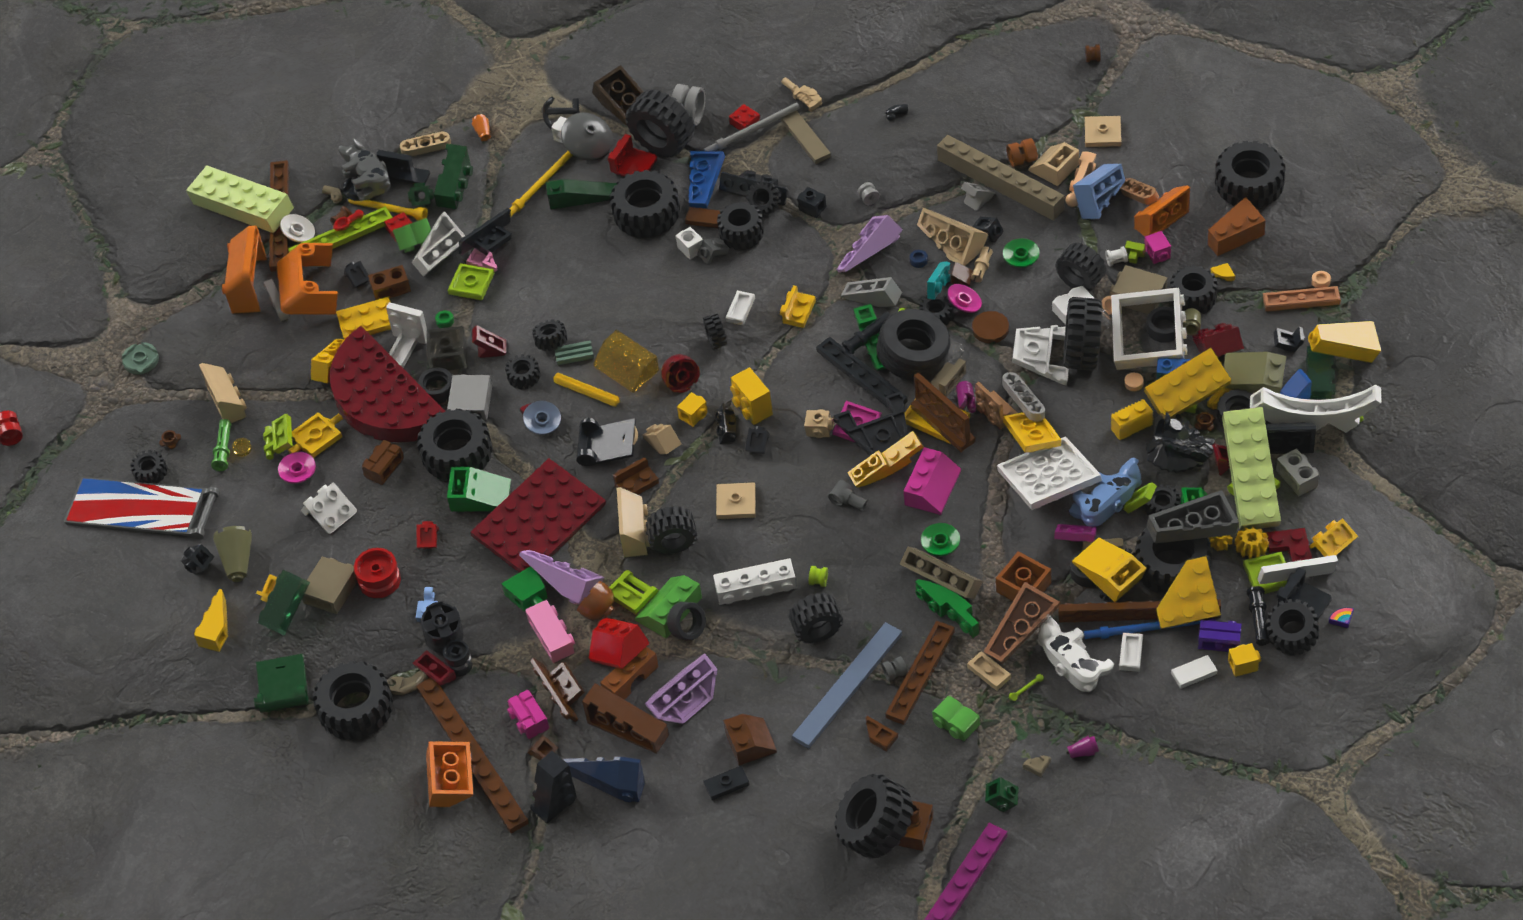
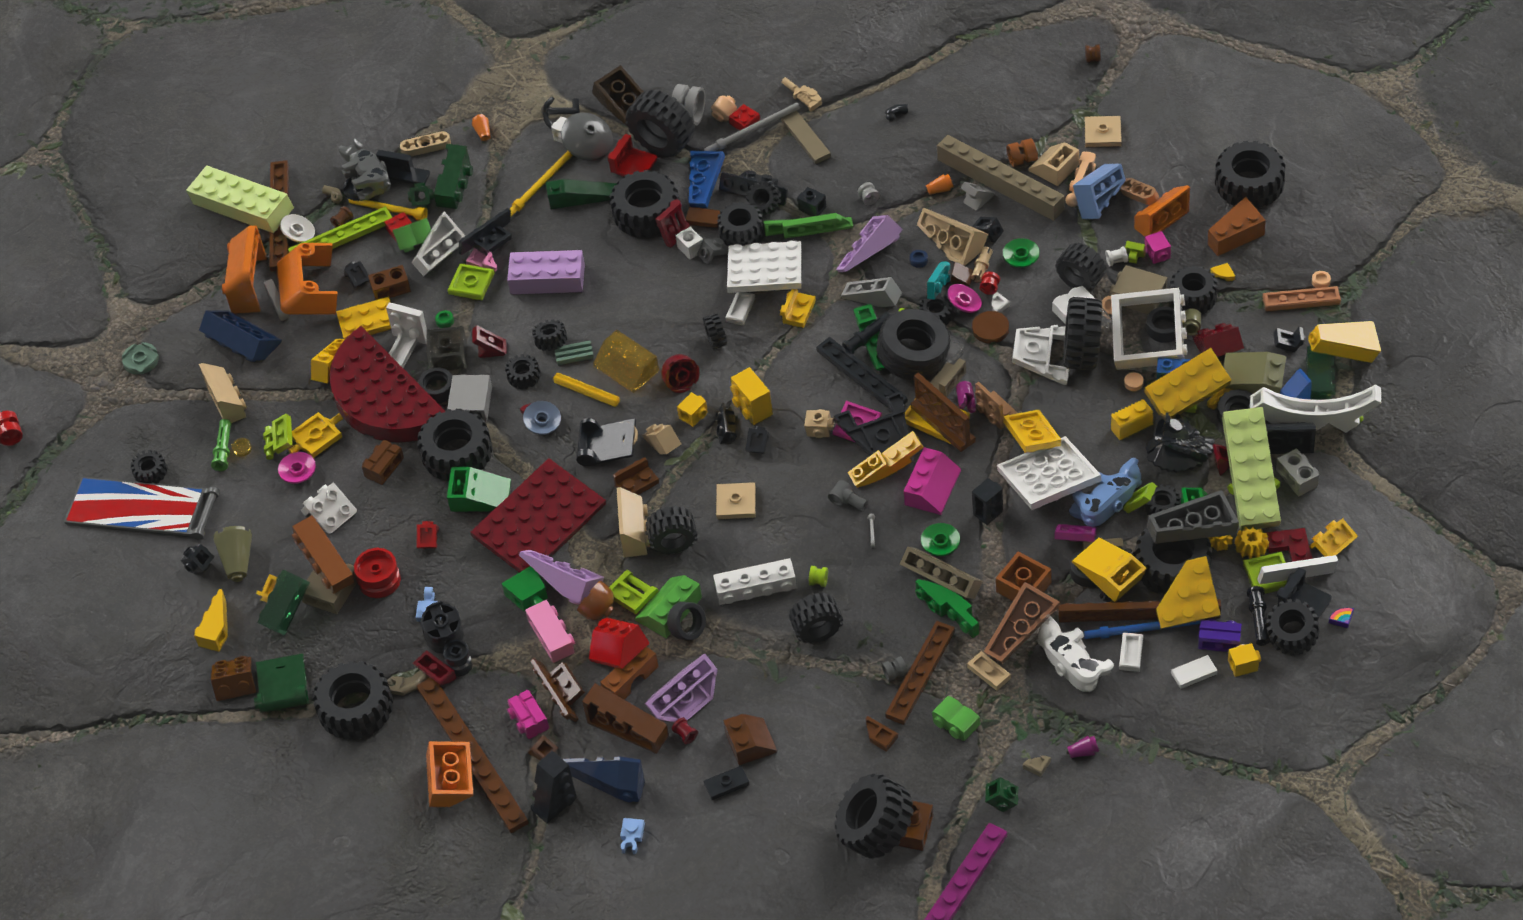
reddish brown plate [159,430,181,449] -> none
red piece [333,209,364,231] -> none
sand blue tile [792,622,902,749] -> none
light grey beam [1002,372,1045,422] -> none
lime hinge [1009,674,1044,701] -> none
reddish brown plate [1195,412,1215,431] -> none
none -> dark blue slope [199,310,282,362]
none -> reddish brown bracket [211,656,256,701]
none -> dark orange wedge [292,515,354,594]
none -> lavender brick [507,250,585,294]
none -> light blue plate [620,818,645,854]
none -> dark red plate [656,199,690,248]
none -> dark red bush [671,717,698,744]
none -> light nougat head [711,96,737,122]
none -> white plate [727,241,802,293]
none -> bright green wedge [763,213,853,239]
none -> light grey hinge [868,514,875,548]
none -> orange cone [926,174,954,195]
none -> black brick [972,478,1003,525]
none -> red wheel [979,271,1000,295]
none -> white tile [991,292,1010,313]

